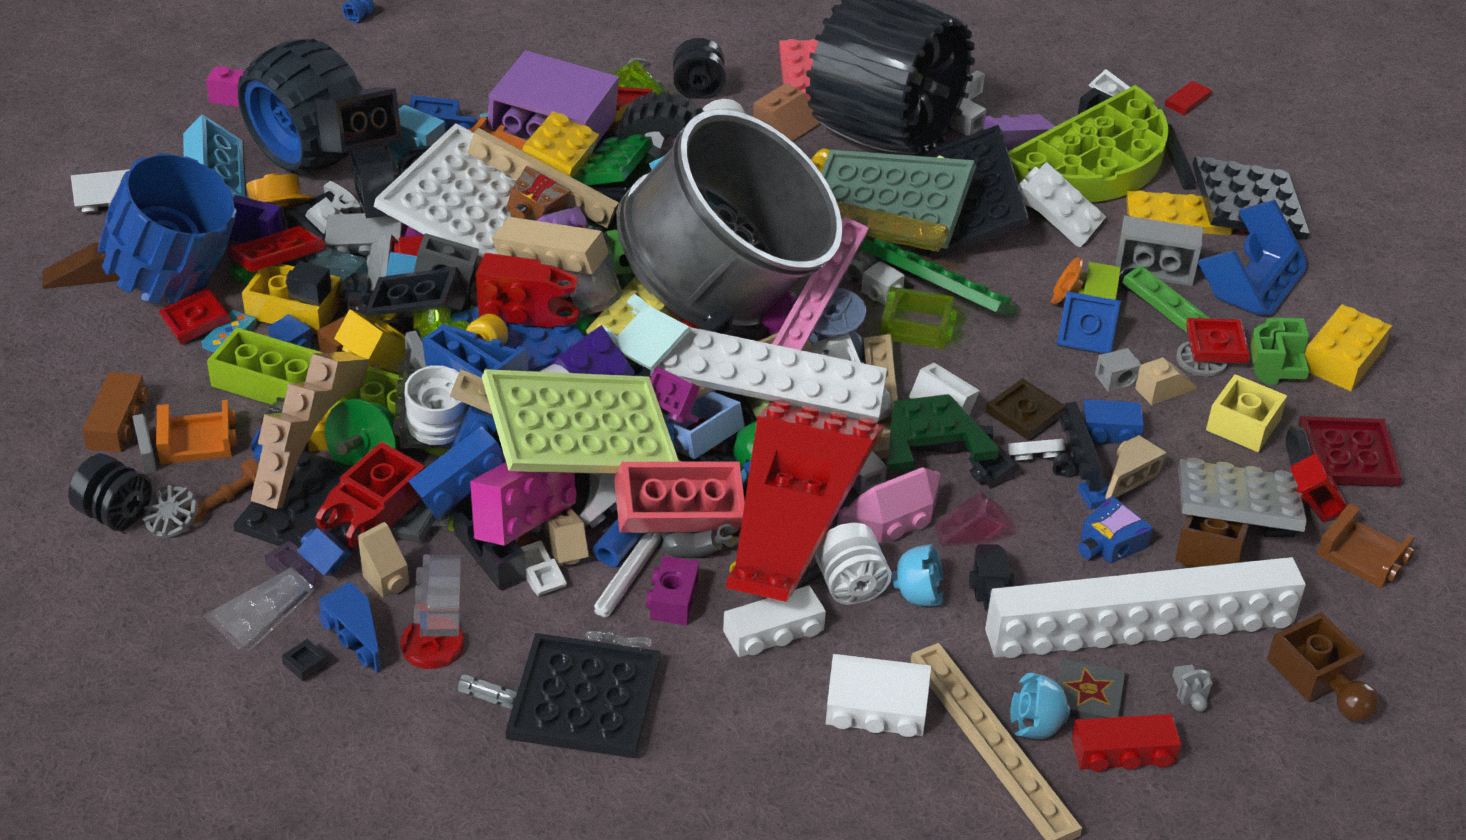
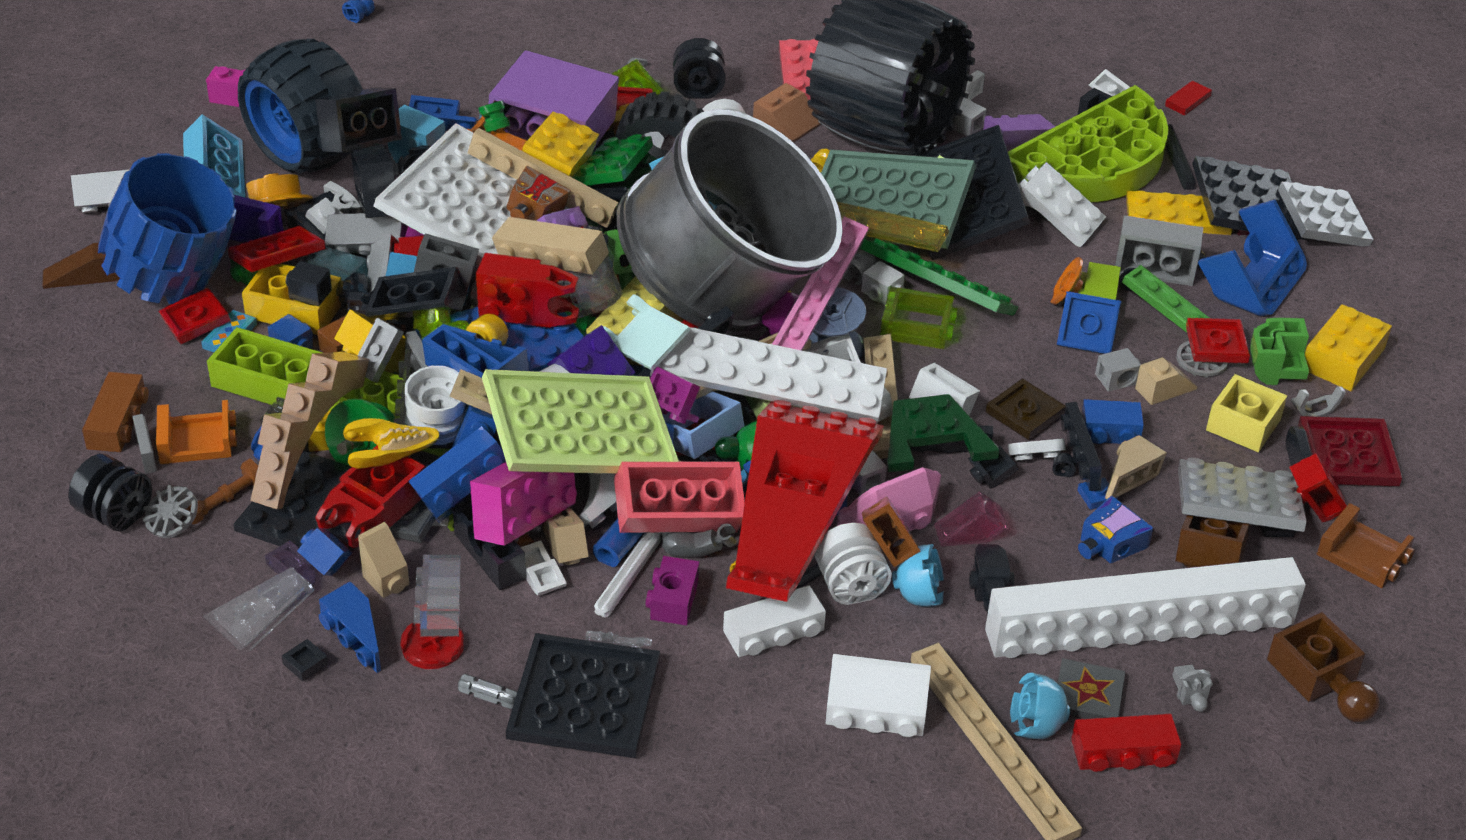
none -> yellow animal [343,418,439,468]
none -> light grey plate [357,318,404,383]
none -> green wheel [478,100,511,132]
none -> dark green hinge [715,436,738,460]
none -> dark orange torso [861,496,920,567]
none -> light grey plate [1278,181,1373,246]
none -> light grey helmet [1290,386,1346,417]

